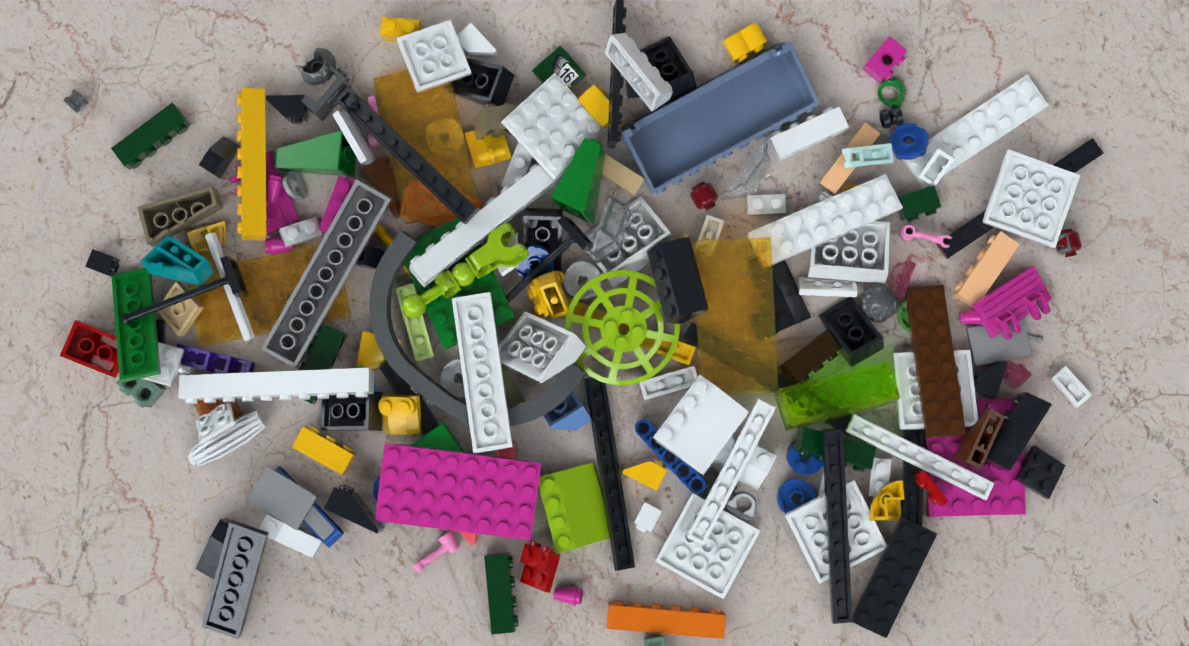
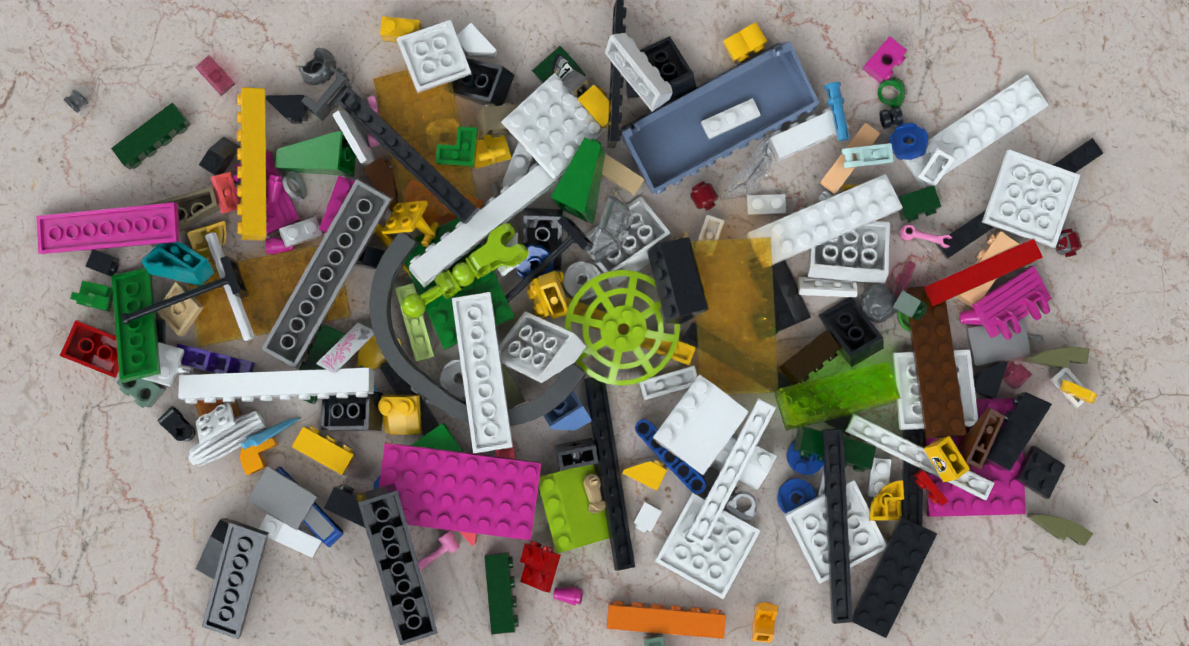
none -> dark pink plate [36,202,180,254]
none -> green piece [70,280,113,312]
none -> black piece [158,406,195,441]
none -> clear pink plate [195,55,235,96]
none -> coral plate [210,172,240,214]
none -> light orange brick [240,438,279,475]
none -> medium azure bar [241,417,302,449]
none -> white sticker [316,323,374,374]
none -> black brick [356,483,438,646]
none -> yellow plate [381,200,439,247]
none -> green plate [435,127,478,167]
none -> black brick [555,438,598,471]
none -> flat silver slope [562,70,589,98]
none -> tan piece [583,474,605,513]
none -> white plate [701,98,761,140]
none -> light orange brick [752,602,778,643]
none -> dark azure pin [824,82,850,141]
none -> brick [893,290,928,321]
none -> yellow brick [923,436,970,482]
none -> red sticker [924,239,1043,306]
none -> olive slope [1024,347,1090,368]
none -> olive slope [1027,514,1093,546]
none -> yellow beam [1059,380,1097,404]

